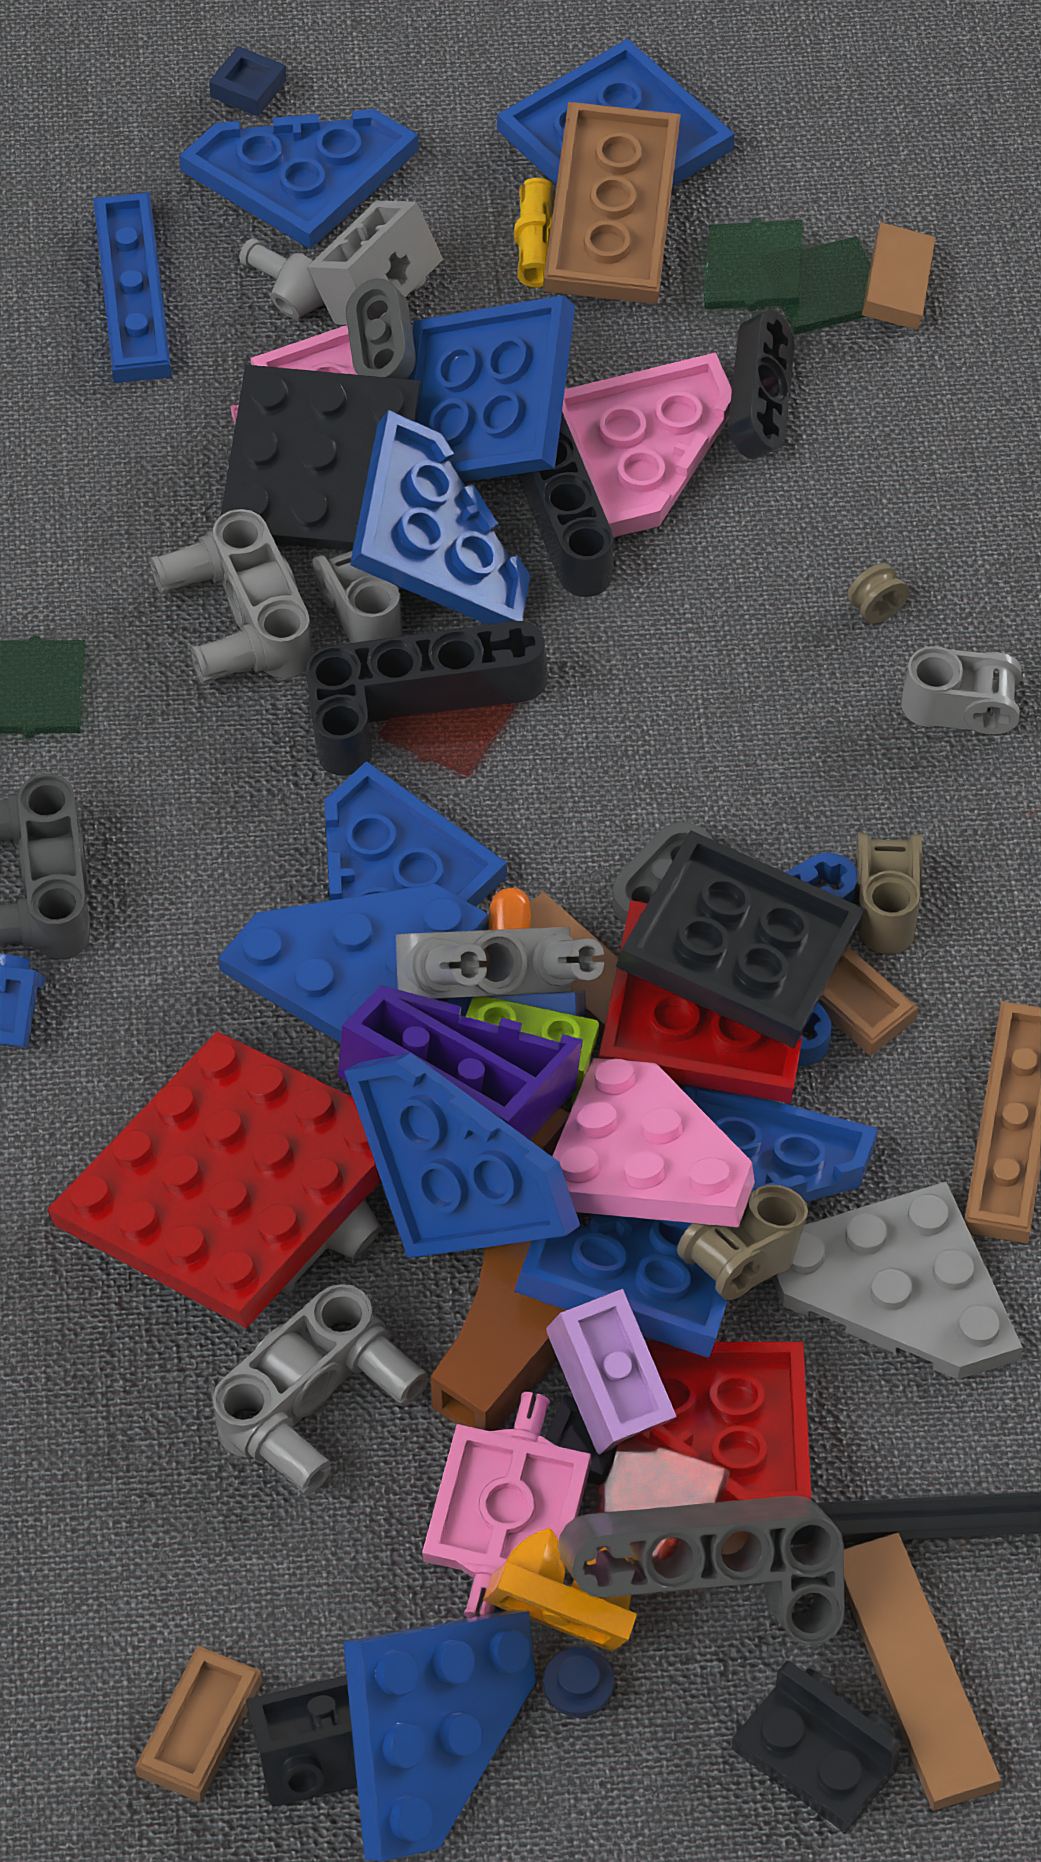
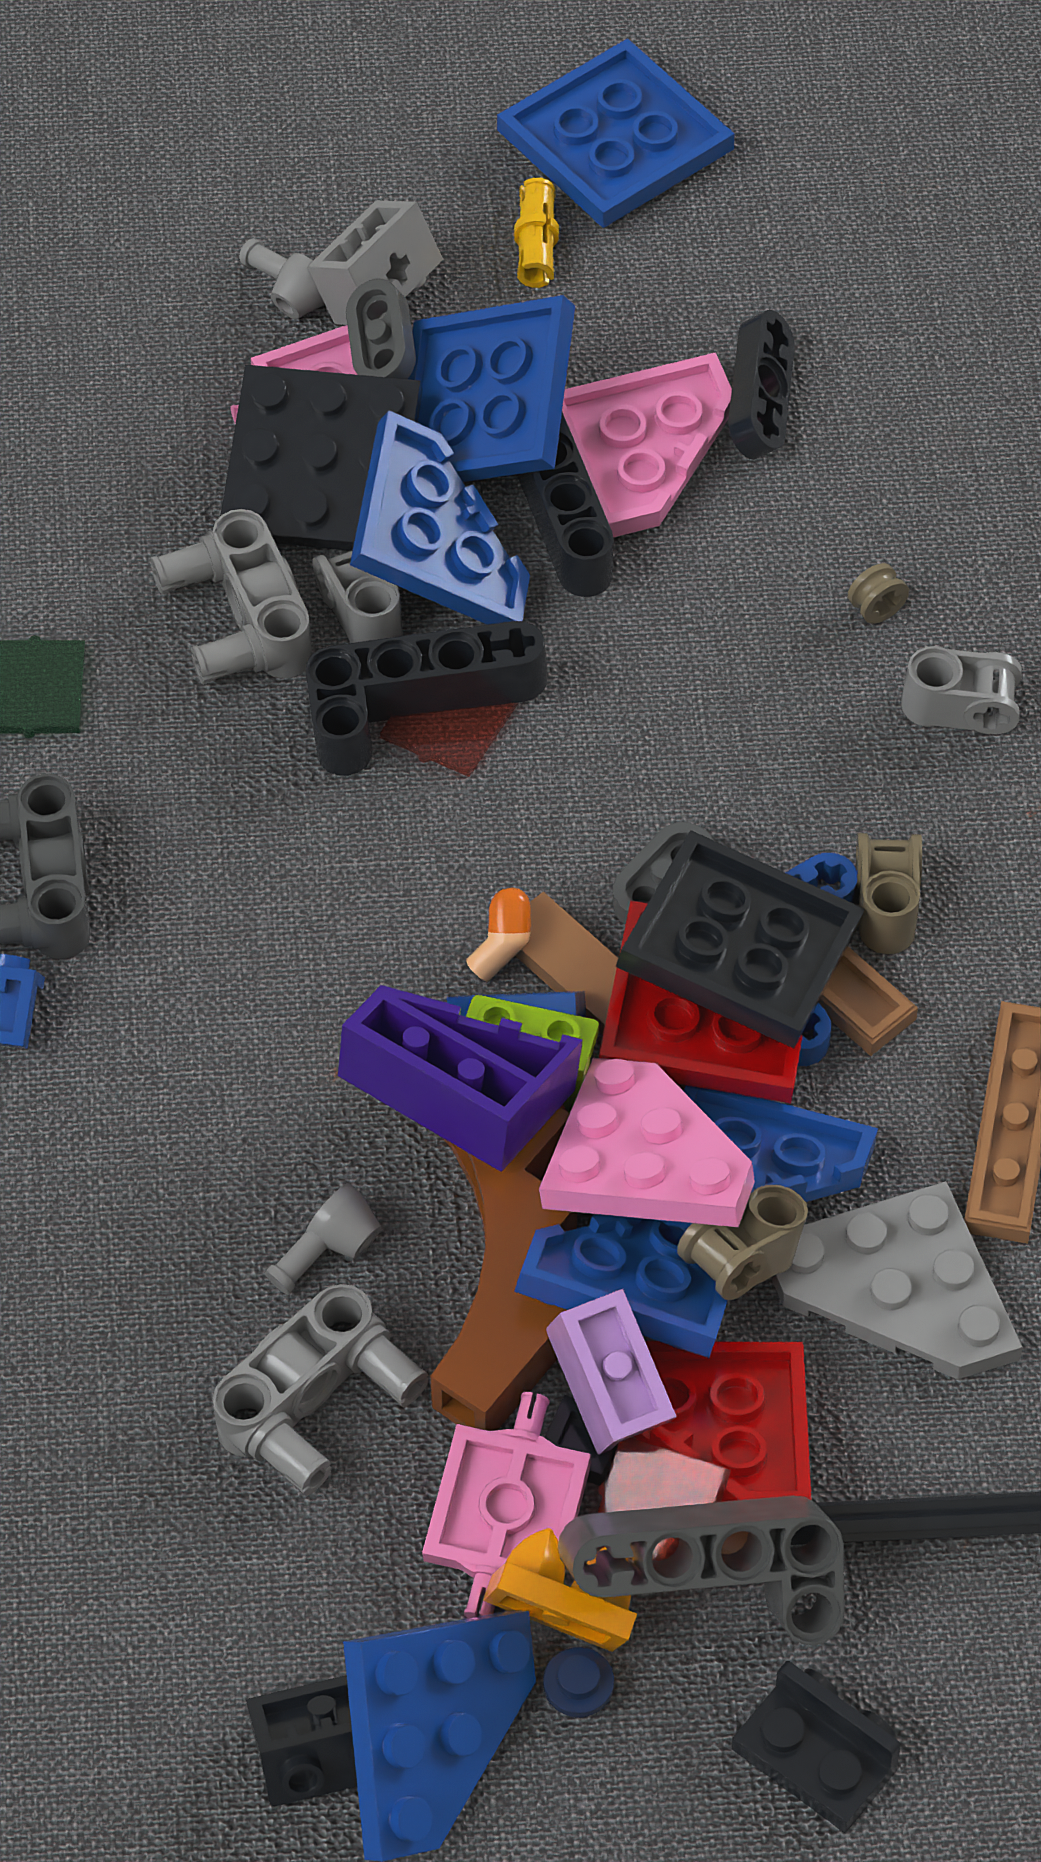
red plate [47,1031,381,1328] -> none
blue tile [93,192,172,383] -> none
medium nougat tile [135,1645,262,1803] -> none
blue plate [179,109,419,249] -> none
dark blue plate [209,46,287,116] -> none
blue plate [218,884,489,1043] -> none
blue plate [324,761,507,907] -> none
blue plate [344,1053,580,1258] -> none
light grey piece [395,927,604,999] -> none
medium nougat tile [543,102,681,304] -> none
clear green piece [704,218,804,312] -> none
clear green piece [762,236,870,335] -> none
medium nougat tile [844,1532,1001,1811] -> none
medium nougat tile [862,222,935,330] -> none

